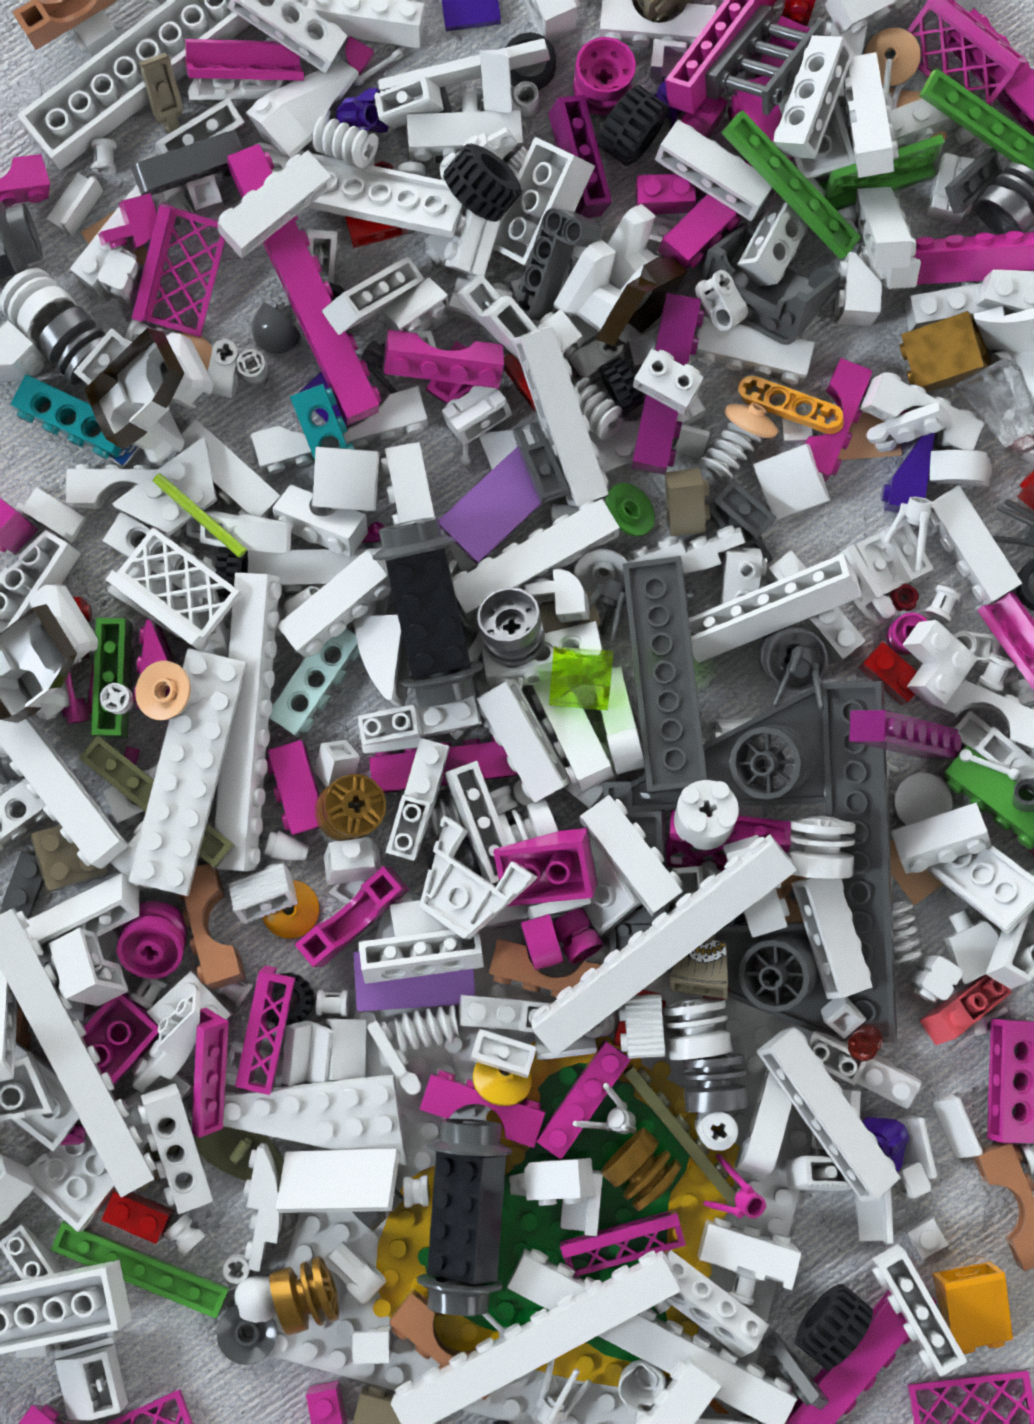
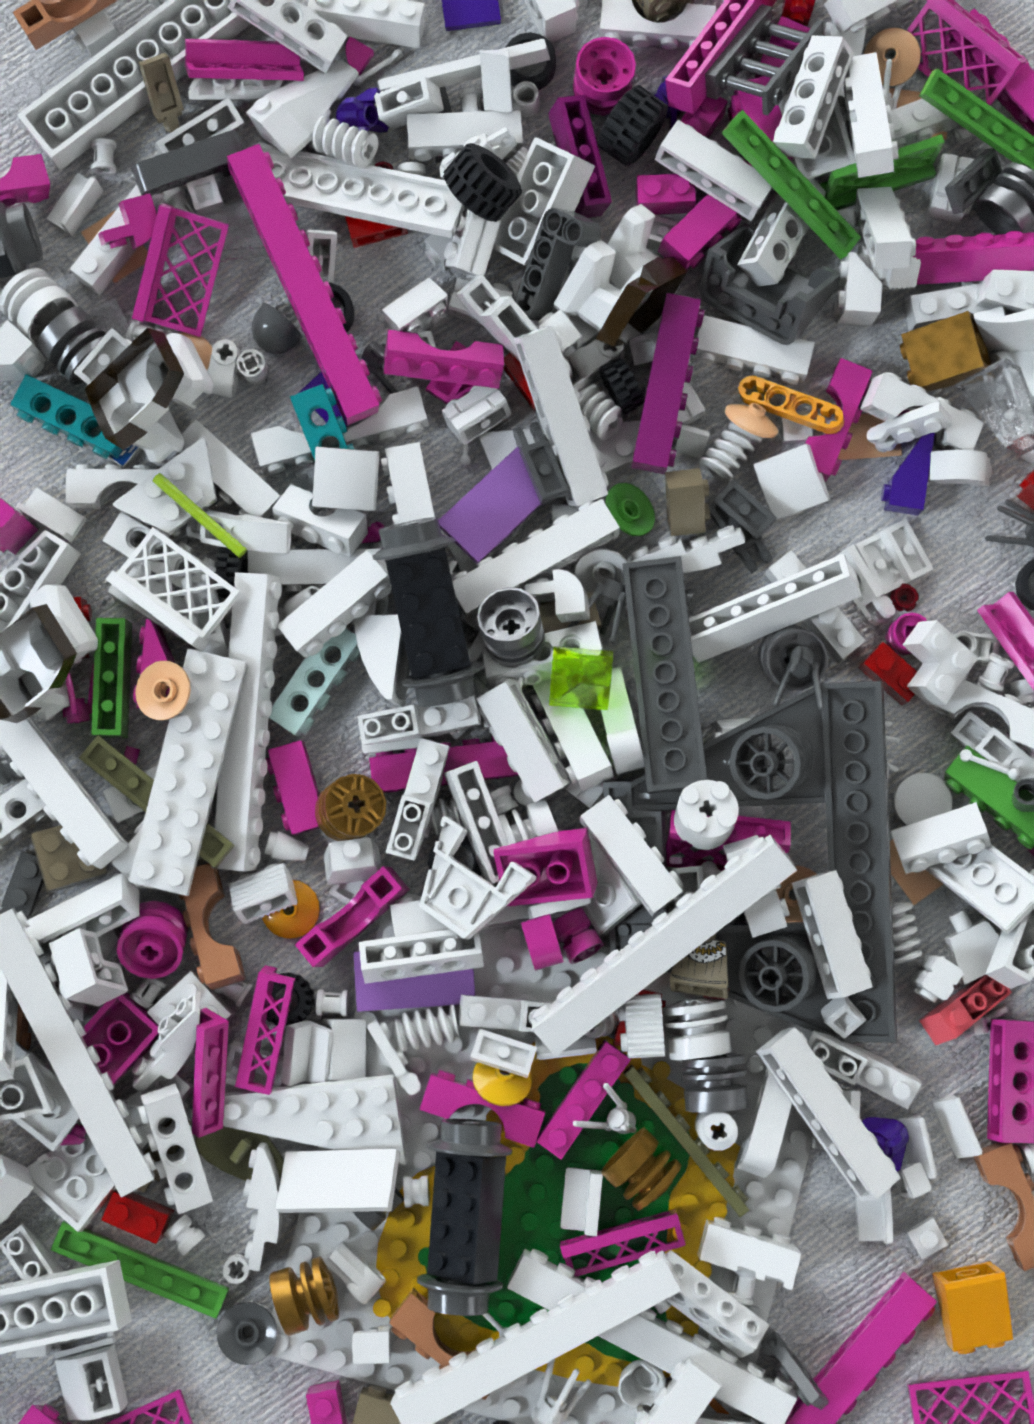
white brick [97,249,143,307] -> none
white wheel [100,683,134,715] -> none
white brick [218,150,331,258] -> none
white hair [235,1275,277,1323] -> none
white panel [315,740,360,787] -> none
white brick [322,256,424,335] -> none
nougat arch [489,938,601,997] -> none
white hinge [509,1158,594,1206] -> none
white brick [633,349,704,415] -> none
white panel [649,39,688,79] -> none
white piece [695,270,748,331] -> none
dark pink plant [703,1154,767,1219] -> none
white brick [720,547,767,605] -> none
white brick [786,1156,852,1192] -> none
white wheel [789,816,856,879] -> none
black tyre [795,1284,873,1370] -> none
clear red wheel [848,1025,883,1061] -> none
magenta brick [849,710,961,759] -> none
white brick [872,1244,968,1377] -> none
white plant [884,497,933,573] -> none
white bush [925,585,961,623] -> none
white brick [928,485,1022,605] -> none

